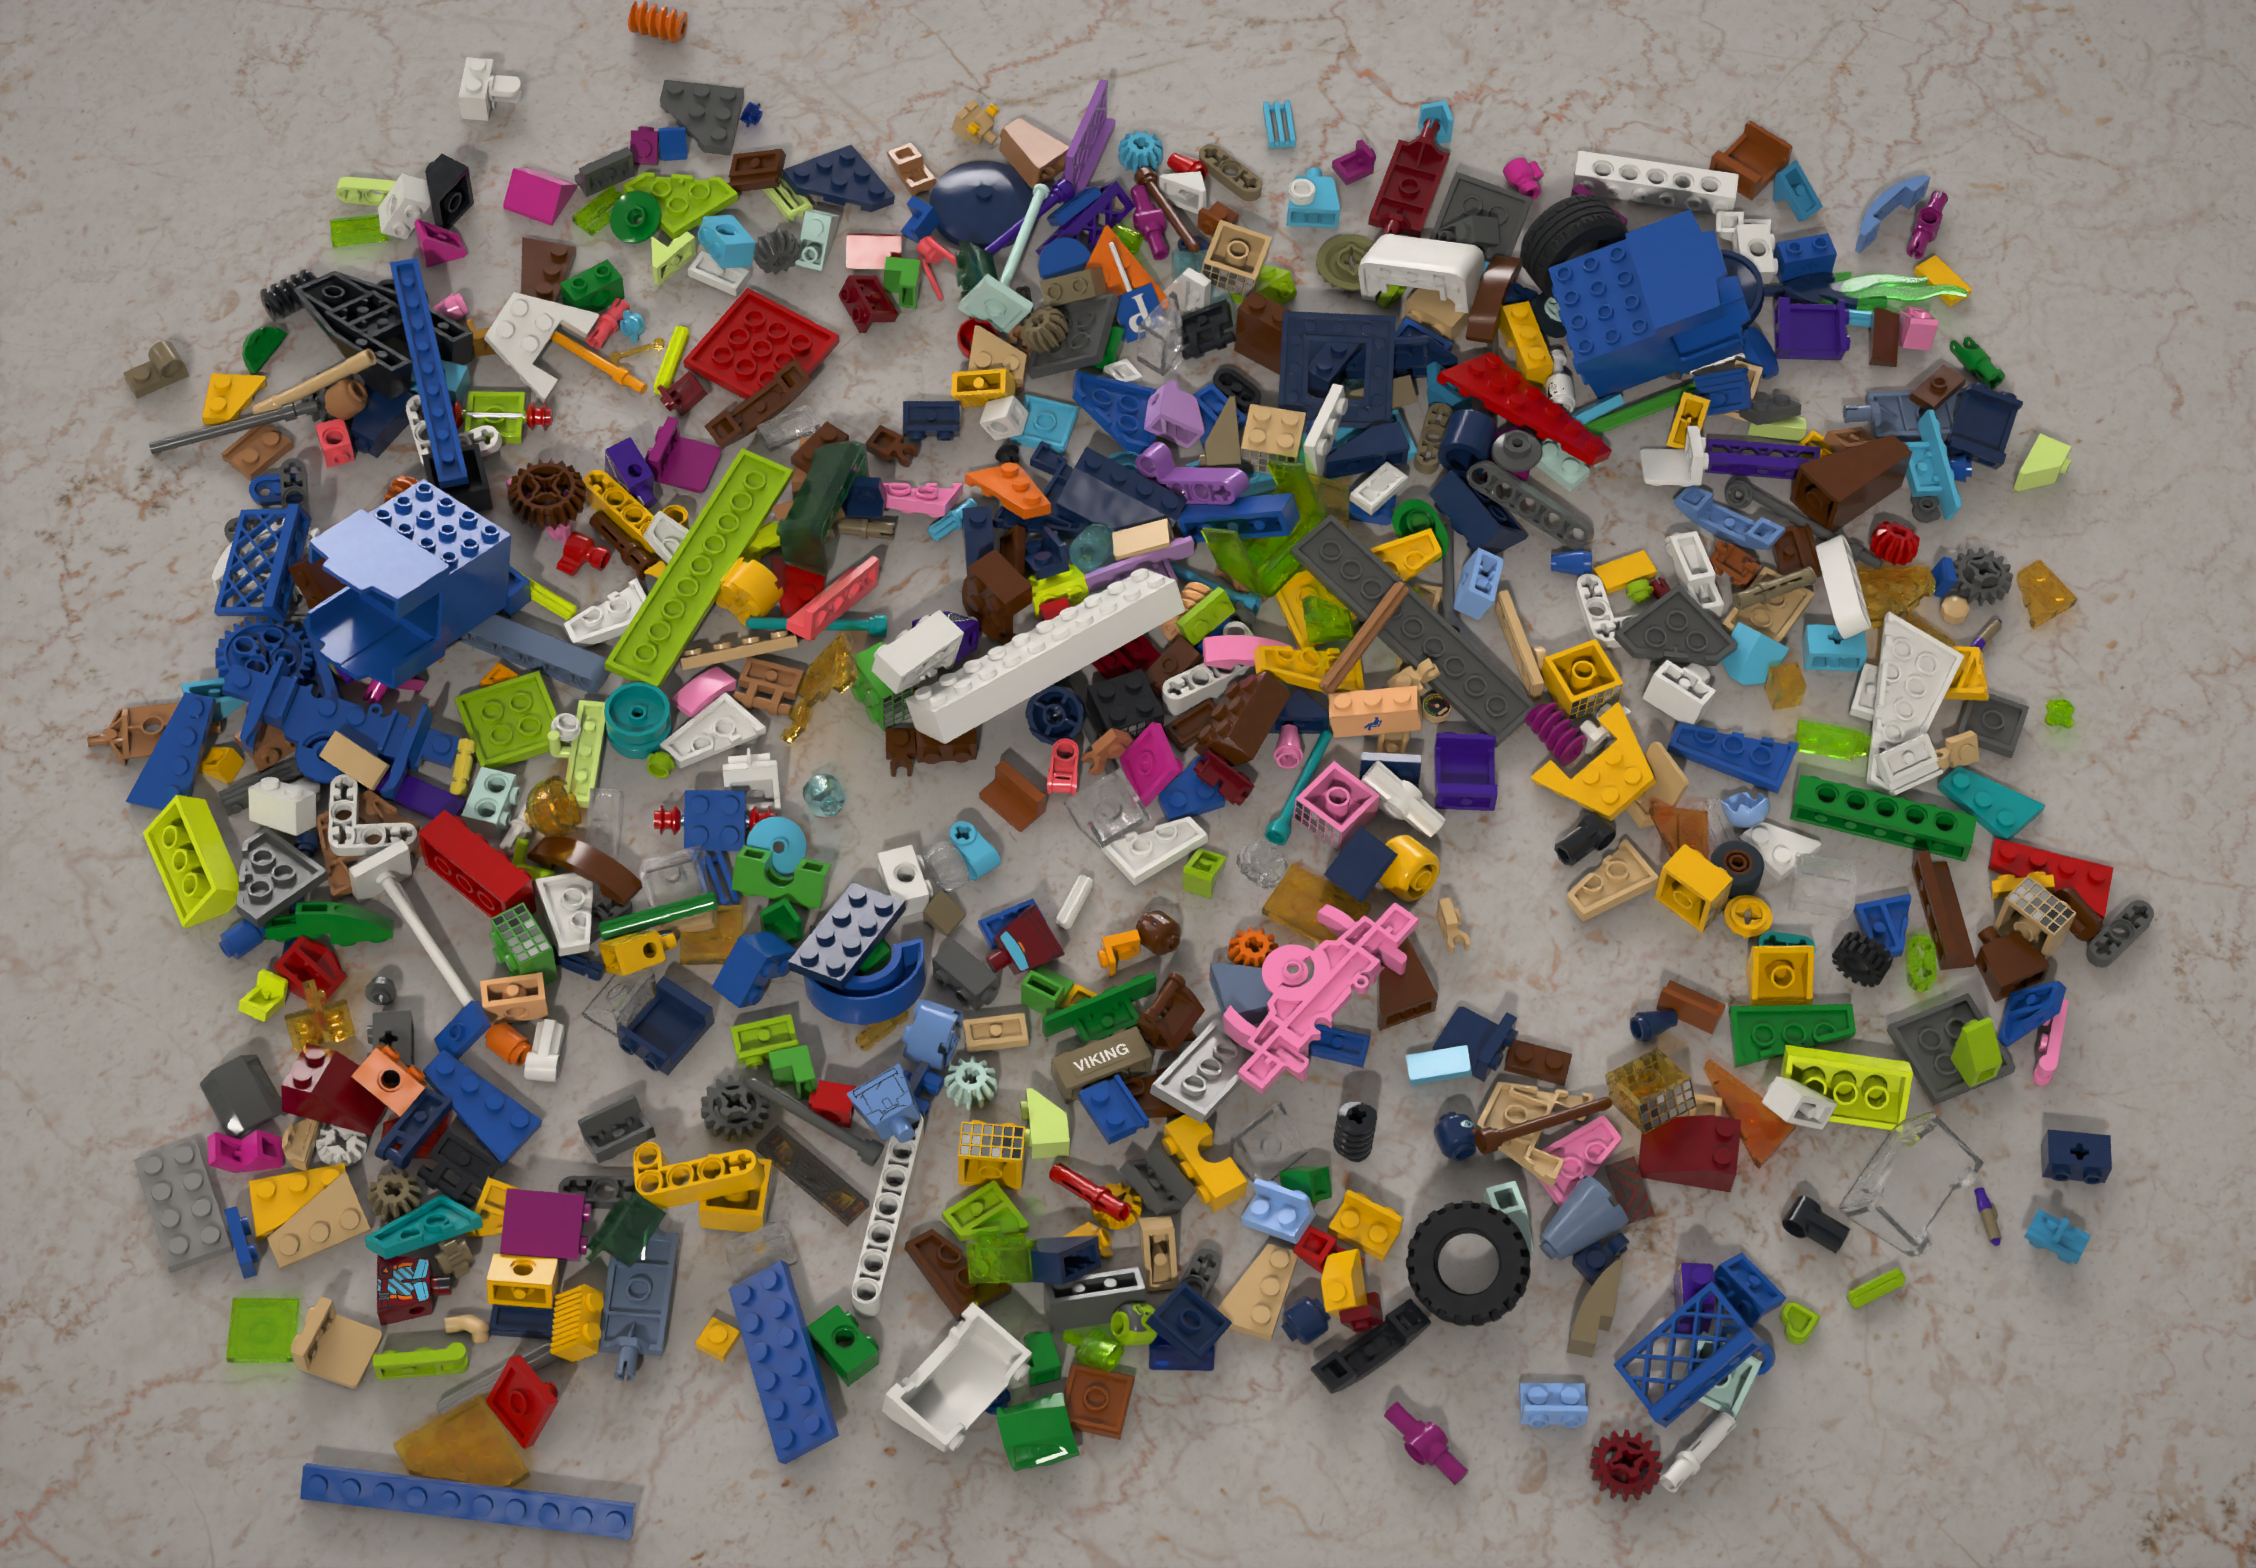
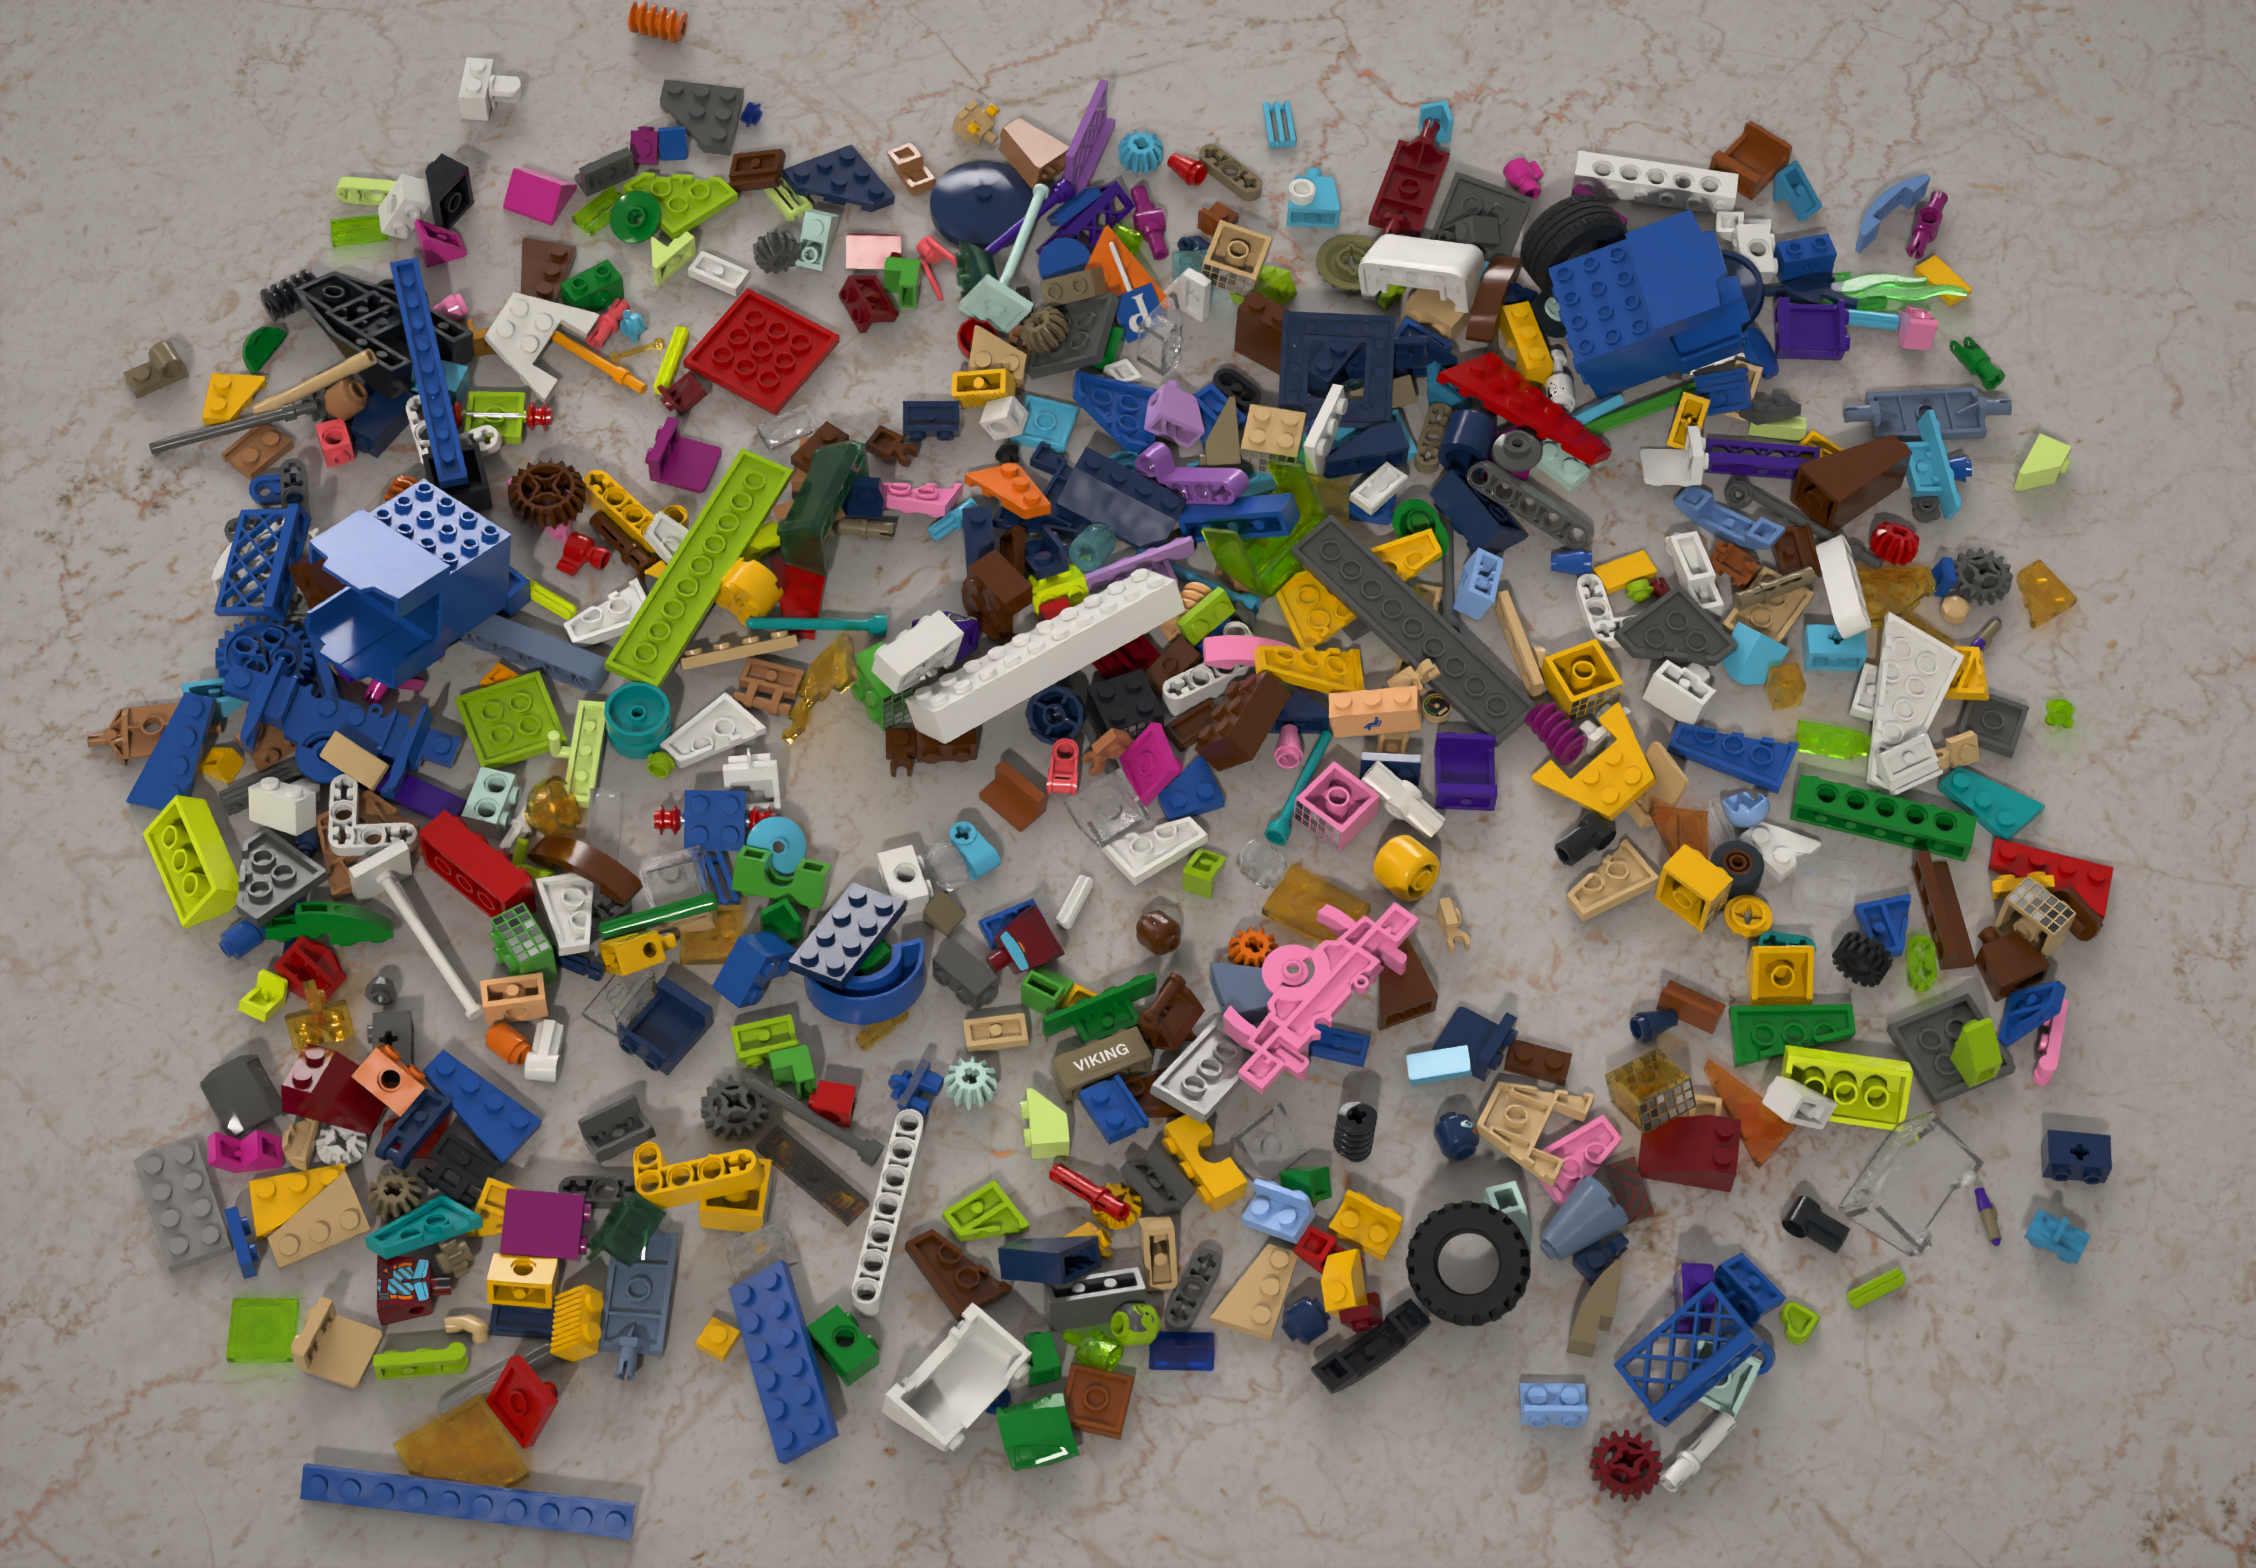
blue plate [434,1000,491,1060] -> none
light yellow axle [450,738,476,797] -> none
white plate [550,713,581,742] -> none
dark purple torso [605,437,658,509] -> none
bright pink slope [671,666,737,718] -> none
medium azure brick [698,215,756,269] -> none
reddish brown slope [704,359,812,449] -> none
coral fence [786,555,880,641] -> none
clear light blue head [802,774,846,818] -> none
medium blue torso [847,1063,921,1143] -> none
blue panel [901,196,941,243] -> none
medium blue brick [902,999,964,1071] -> none
yellow brick [958,1120,1025,1190] -> none
clear neon green bracket [966,1233,1037,1283] -> none
light orange bracket [1097,929,1141,977] -> none
tan panel [1112,518,1175,560] -> none
reddish brown piece [1134,166,1200,253] -> none
dark blue plate [1145,1280,1232,1365] -> none
white slope [1159,171,1206,214] -> none
black plate [1176,299,1236,360] -> none
dark red hinge [1193,750,1255,806] -> none
clear neon green slope [1302,595,1355,643] -> none
medium nougat axle [1319,582,1409,694] -> none
dark blue slope [1323,826,1398,903] -> none
magenta bracket [1332,139,1376,185] -> none
magenta pin [1384,1401,1469,1485] -> none
reddish brown piece [1475,1097,1612,1155] -> none
medium nougat plate [1823,427,1876,453] -> none
reddish brown slope [1869,307,1900,367] -> none
reddish brown plate [1909,364,1966,412] -> none
dark blue panel [1946,382,2023,470] -> none
dark grey beam [2086,900,2154,968] -> none

